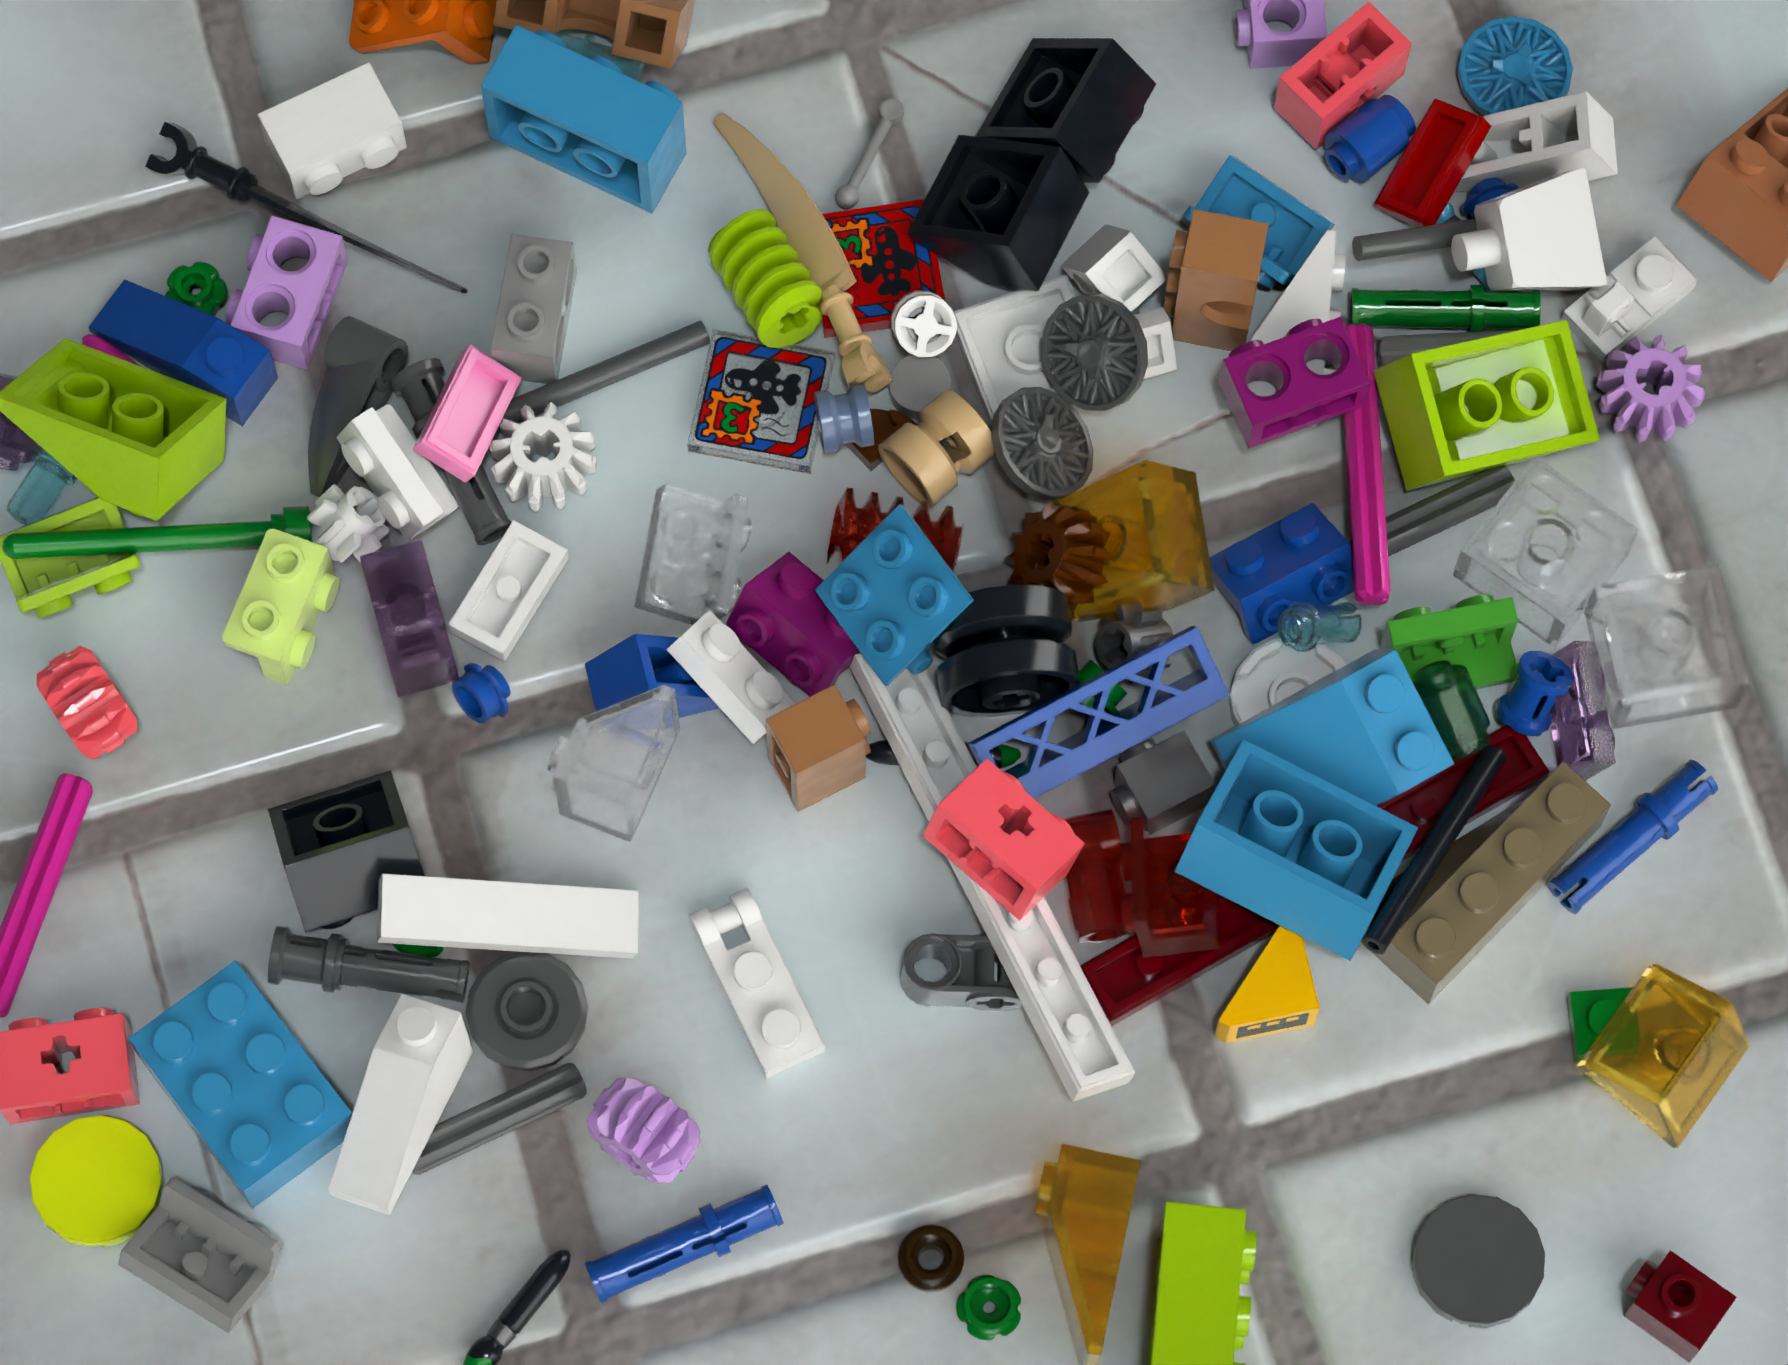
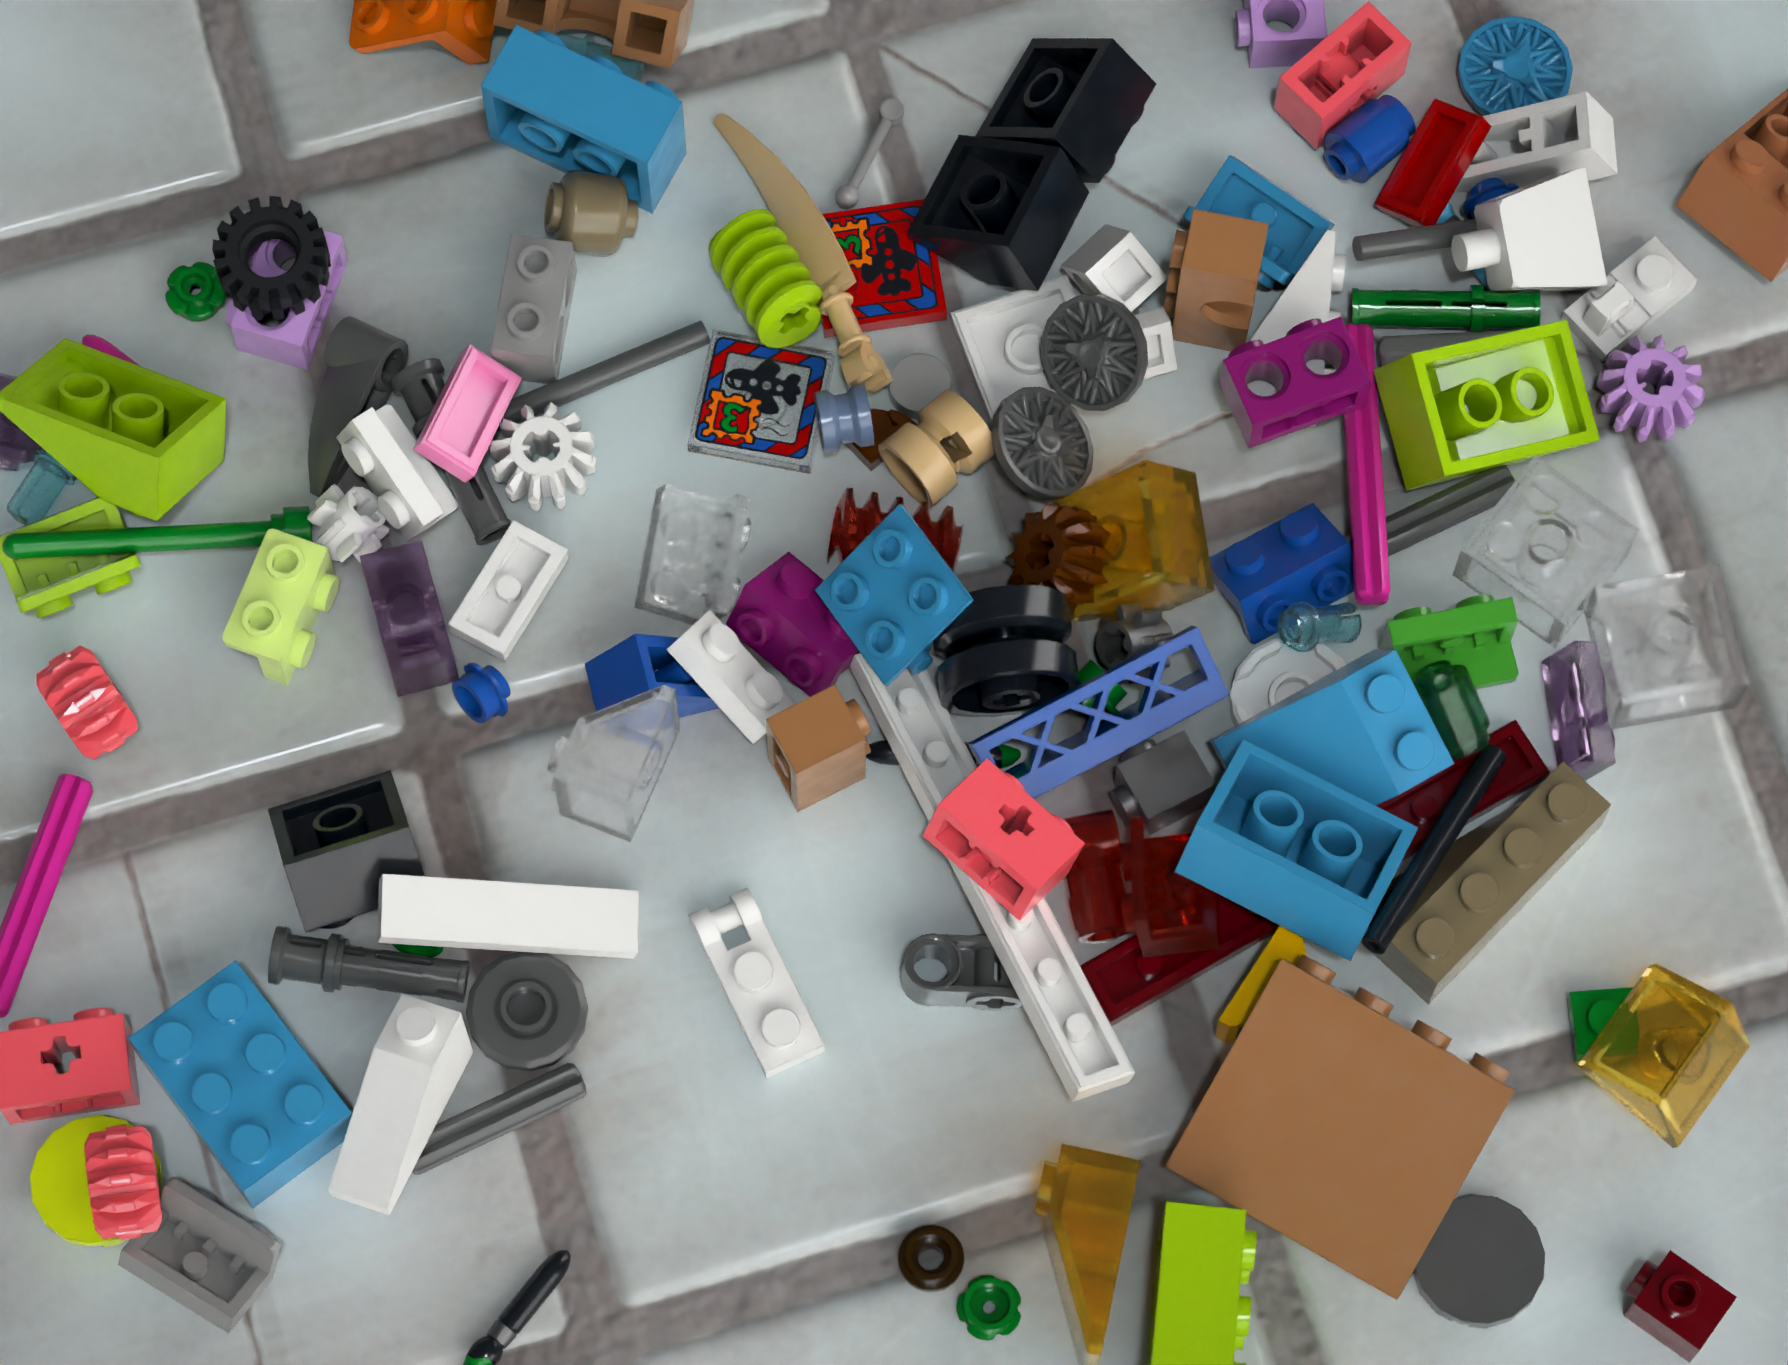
blue slope [88,279,278,427] -> none
black sword [145,122,467,293] -> none
white brick [258,62,407,200] -> none
blue pin [584,1184,784,1303] -> none
lavender gear [586,1078,701,1183] -> none
white wheel [891,290,957,357] -> none
blue bush [1496,651,1574,736] -> none
blue pin [1548,760,1718,914] -> none
none -> coral gear [84,1125,162,1240]
none -> black tyre [212,196,331,320]
none -> dark tan head [544,170,638,255]
none -> medium nougat panel [1165,954,1517,1300]

